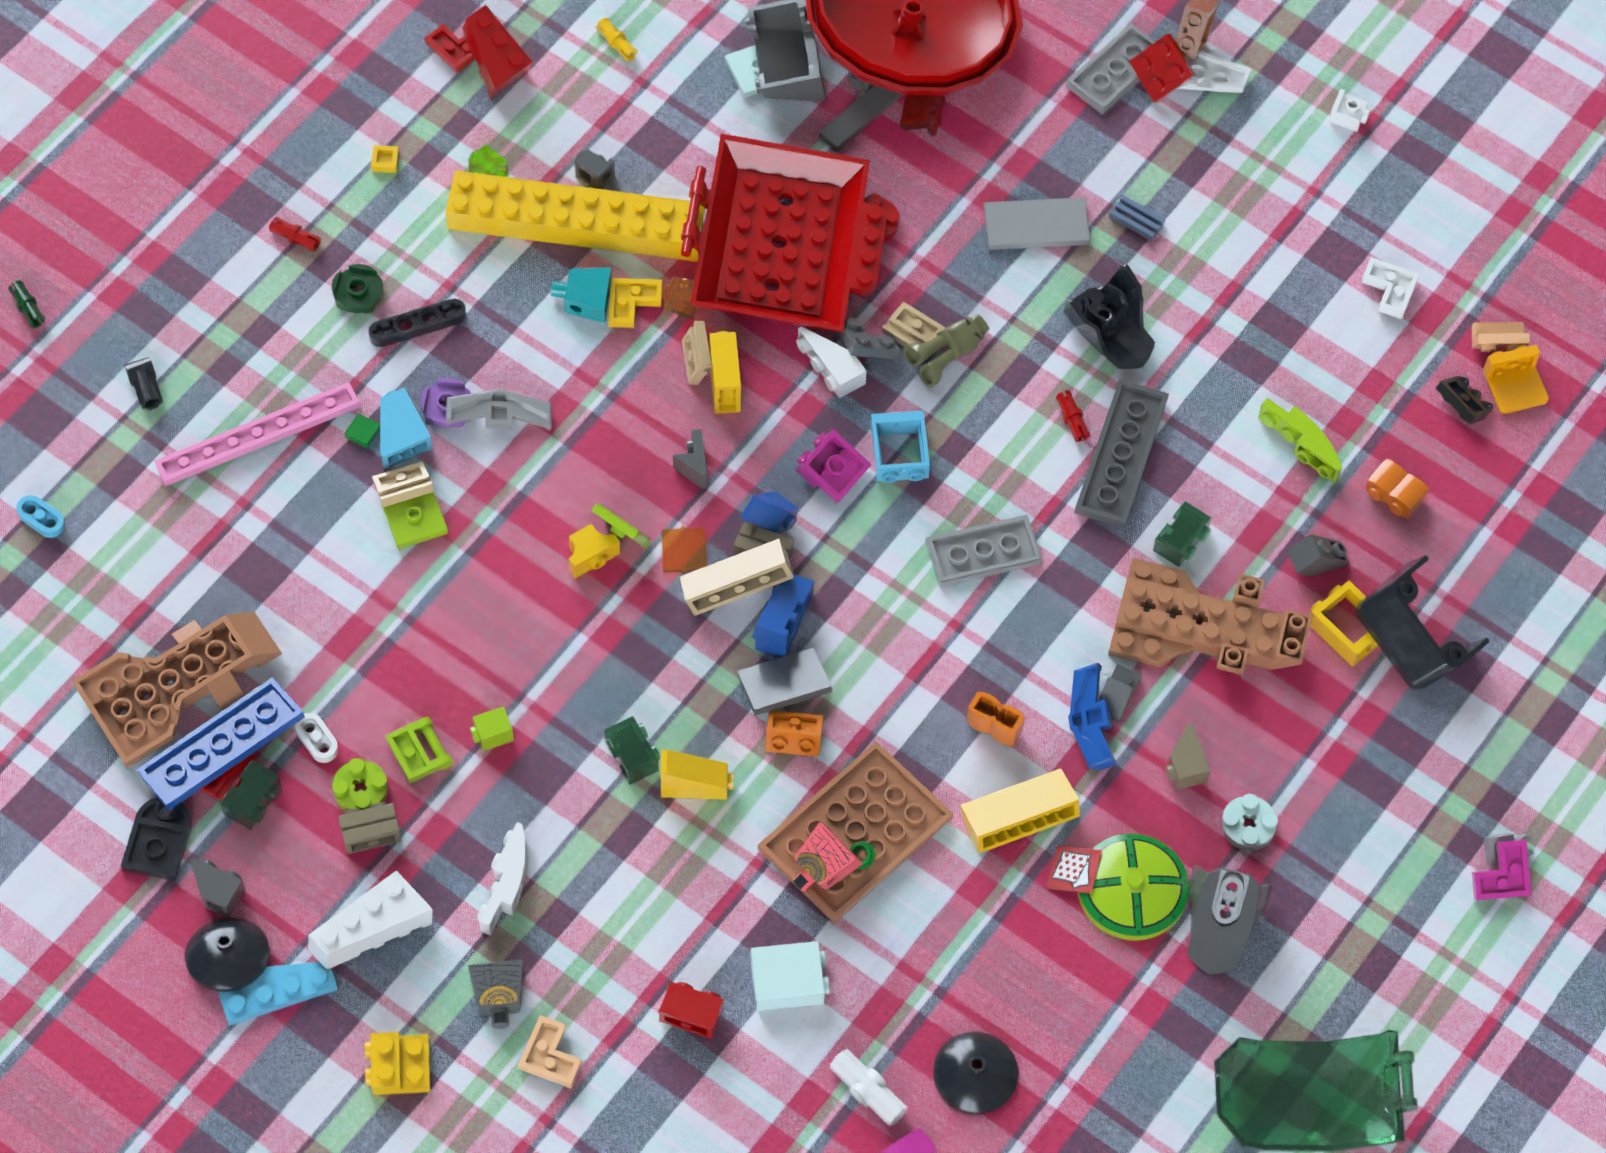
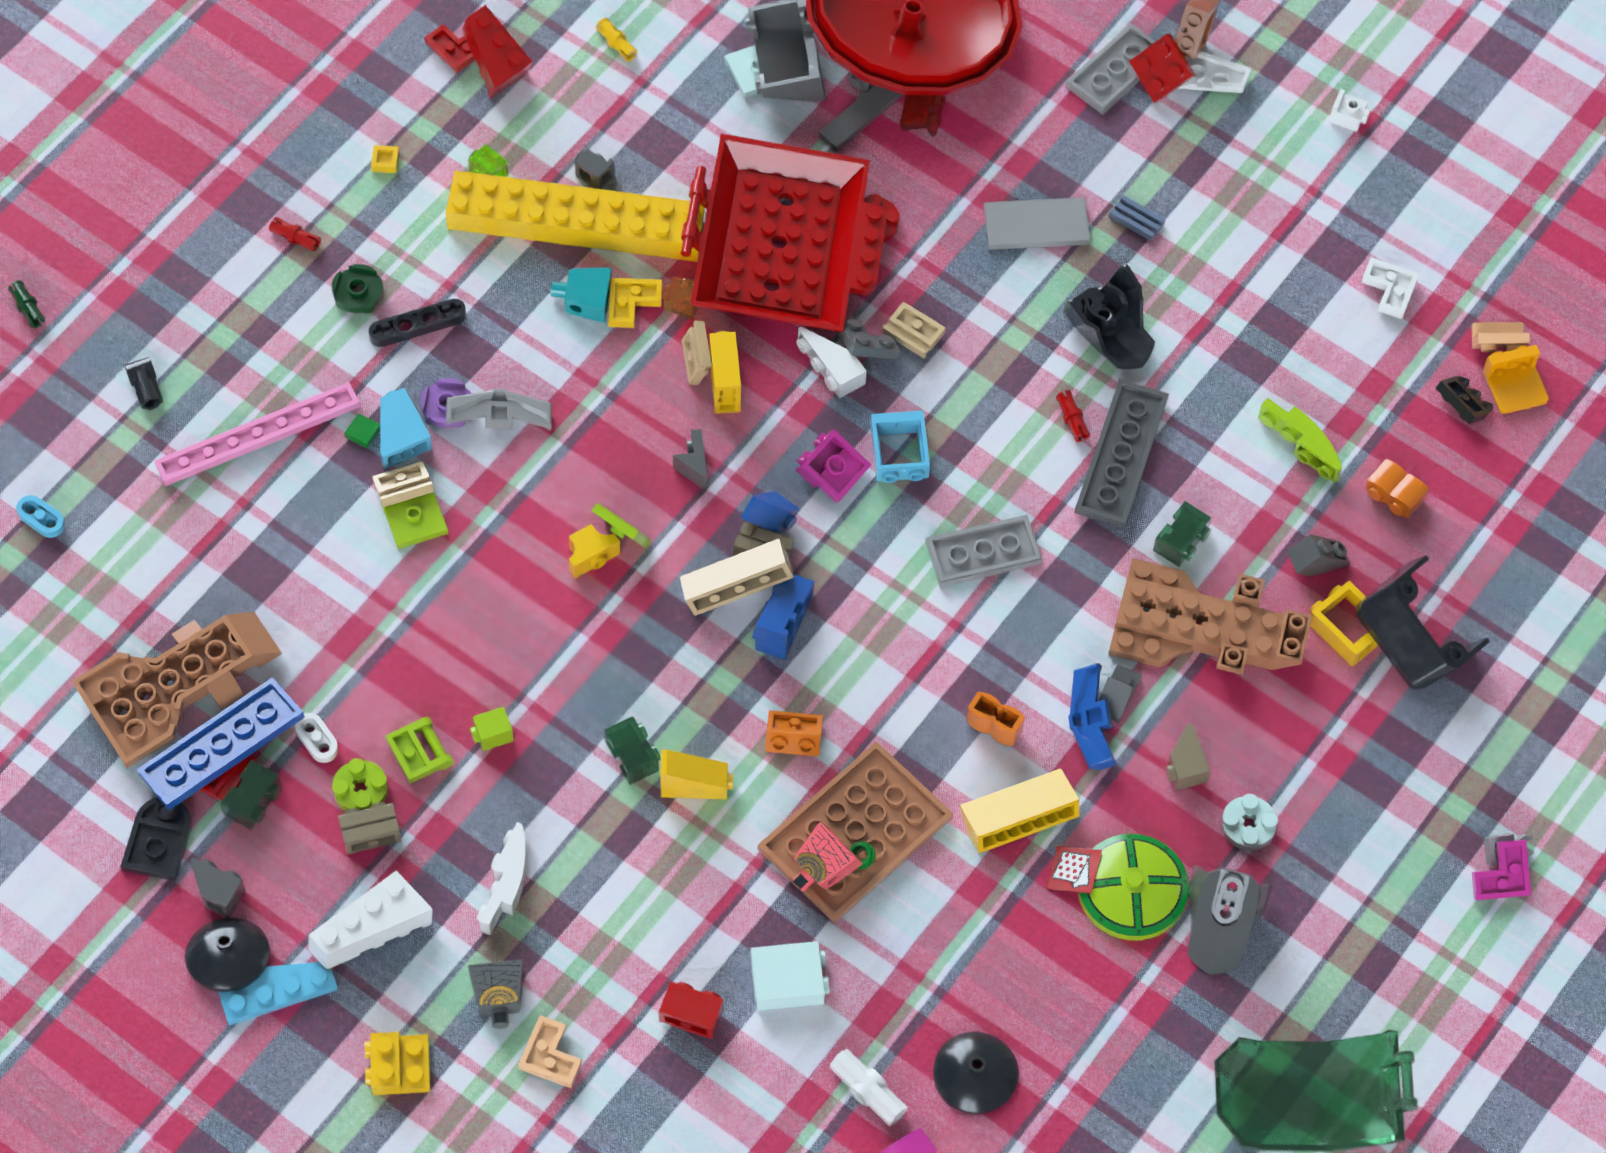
clear orange piece [661,526,706,574] -> none
tile [737,647,832,716] -> none
olive piece [903,314,989,388] -> none

